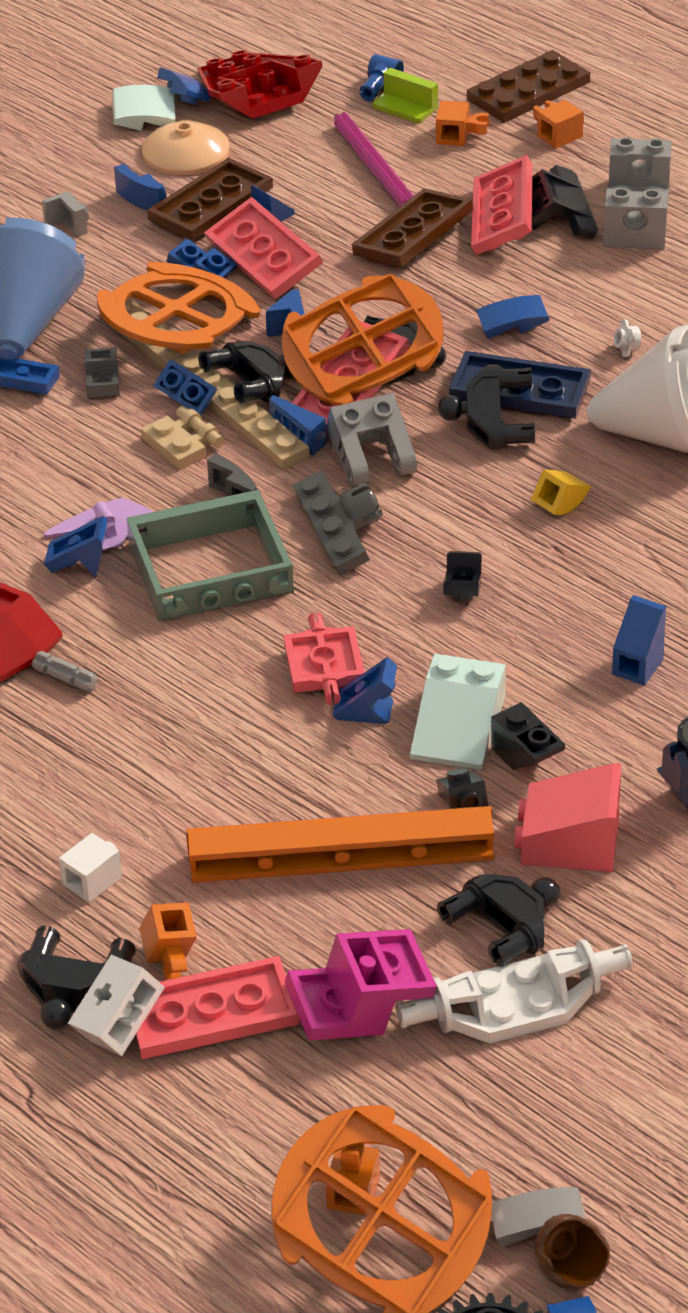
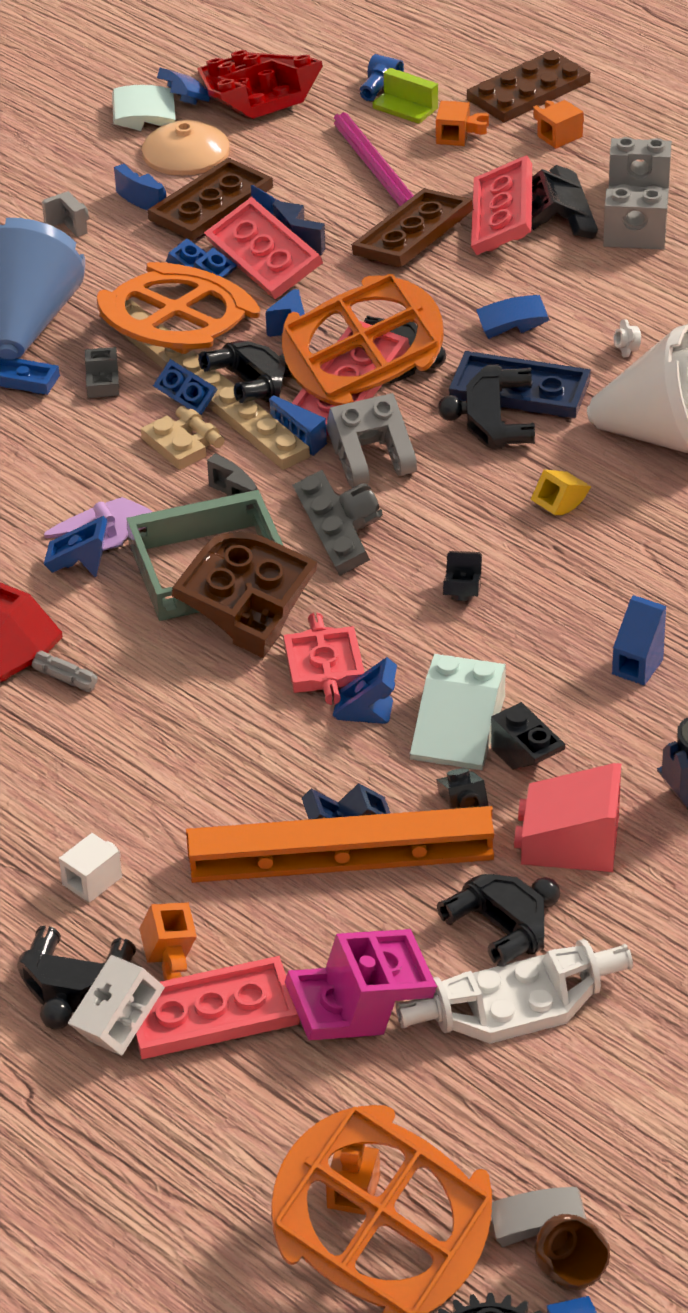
none -> reddish brown slope [172,531,317,658]
none -> dark blue slope [273,200,326,255]
none -> dark blue slope [302,783,391,819]

